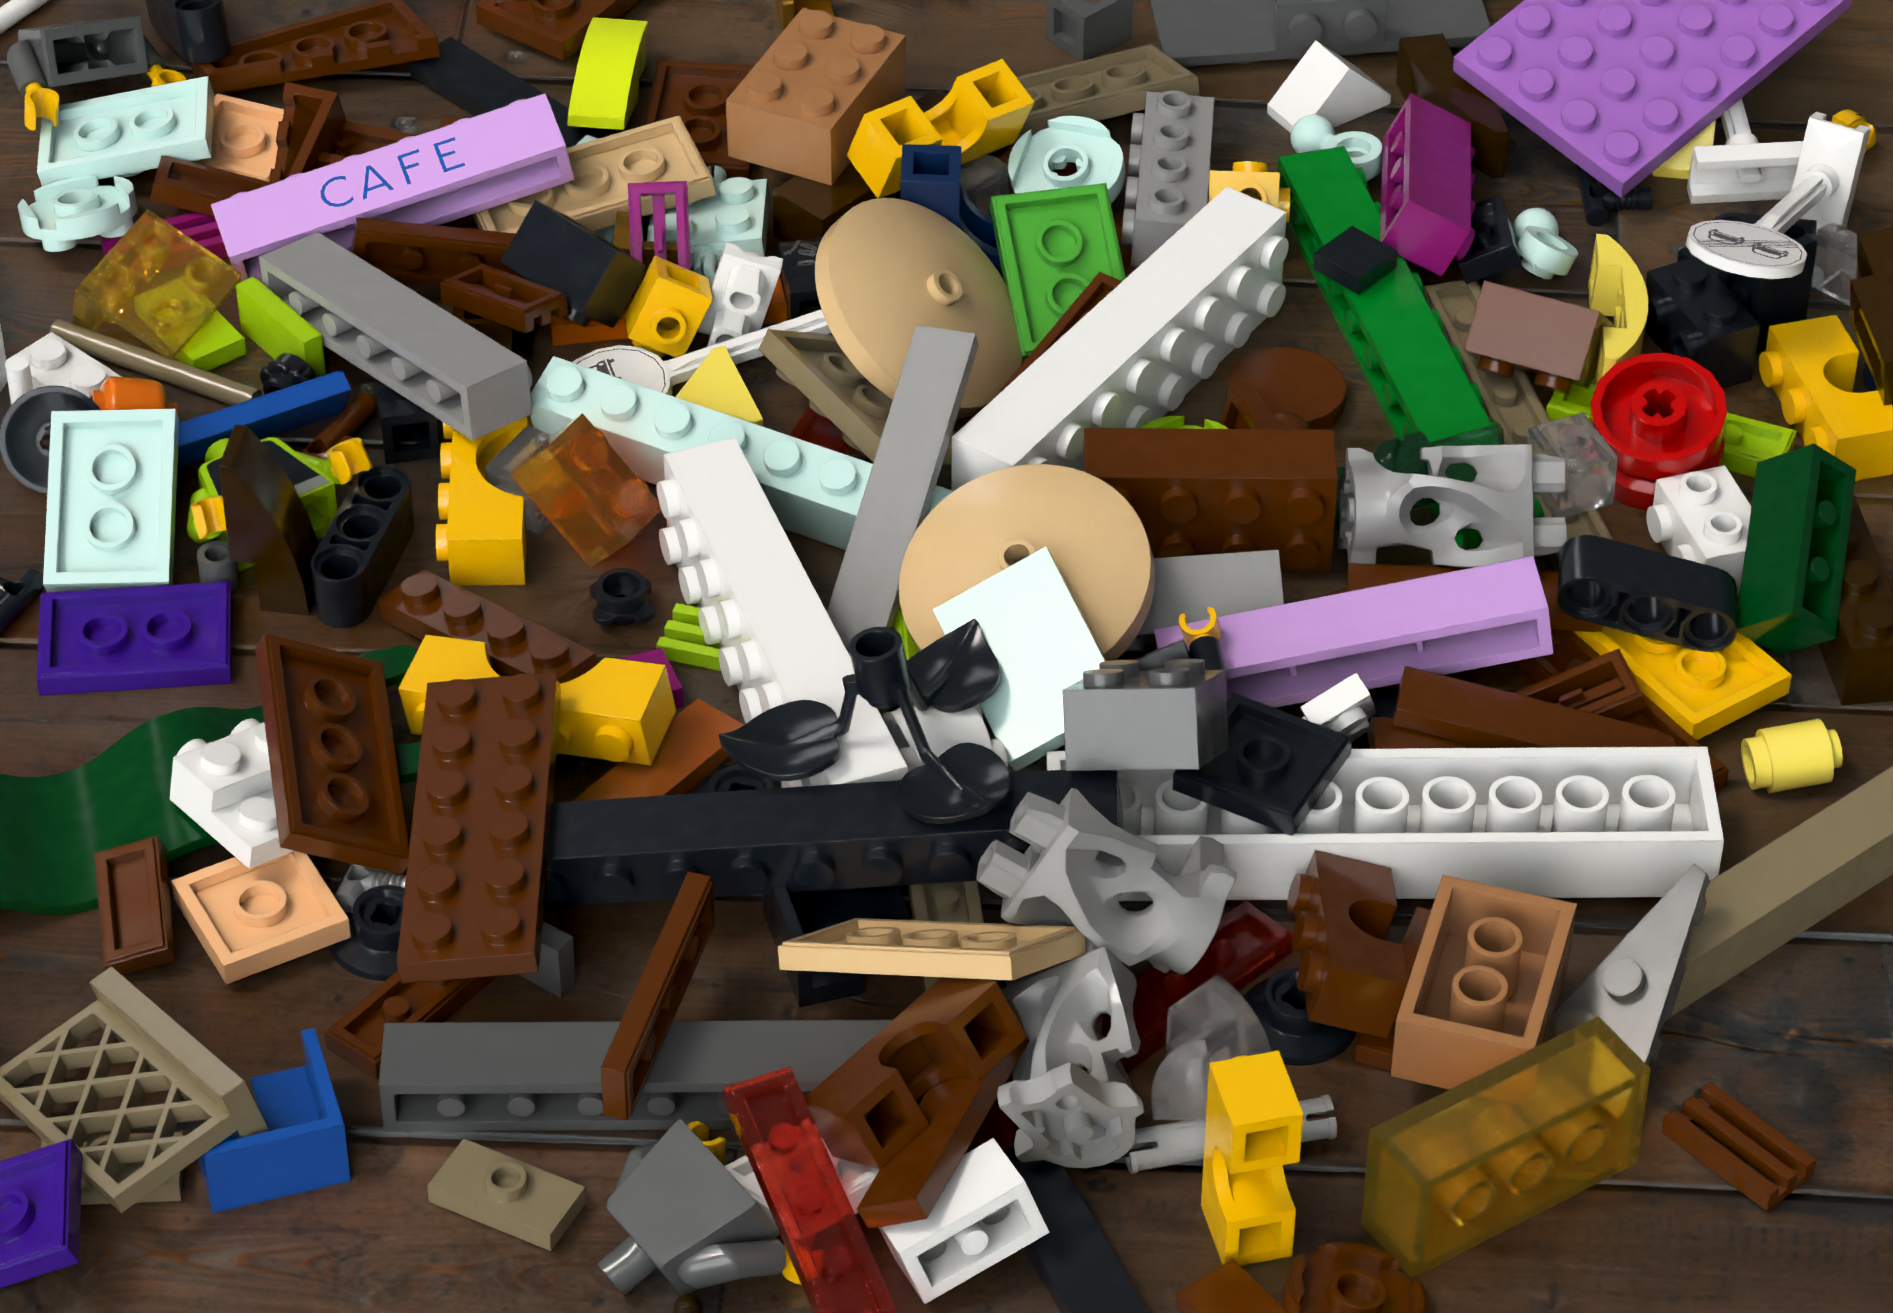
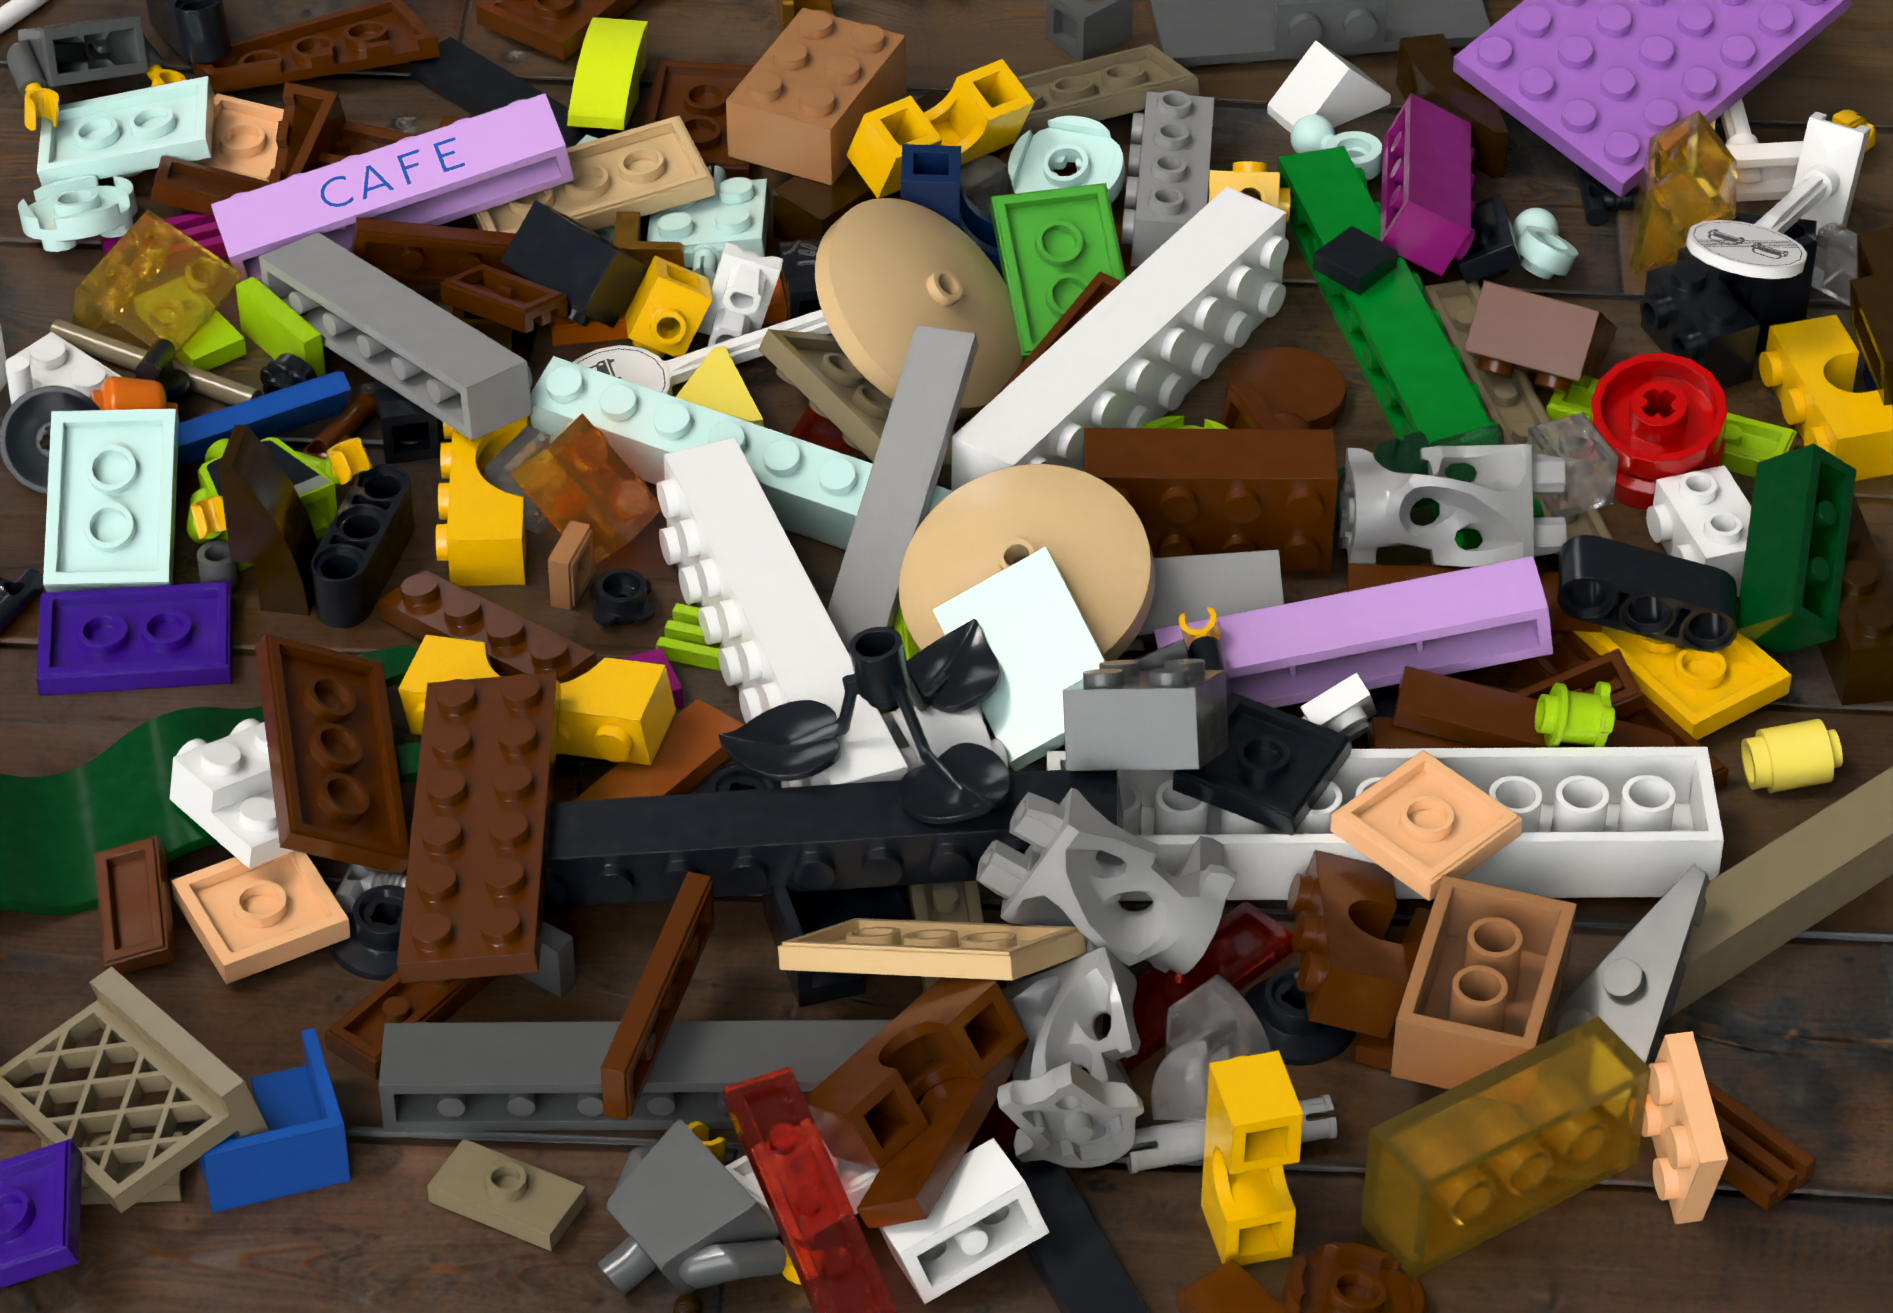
magenta tile [628,181,691,300] -> none
light yellow slope [1588,234,1648,388] -> none
none -> black plate [135,339,190,403]
none -> medium nougat tile [548,520,595,611]
none -> light nougat tile [1330,750,1523,901]
none -> lime brick [1535,681,1615,748]
none -> clear yellow slope [1630,110,1737,273]
none -> light nougat plate [1636,1031,1728,1225]

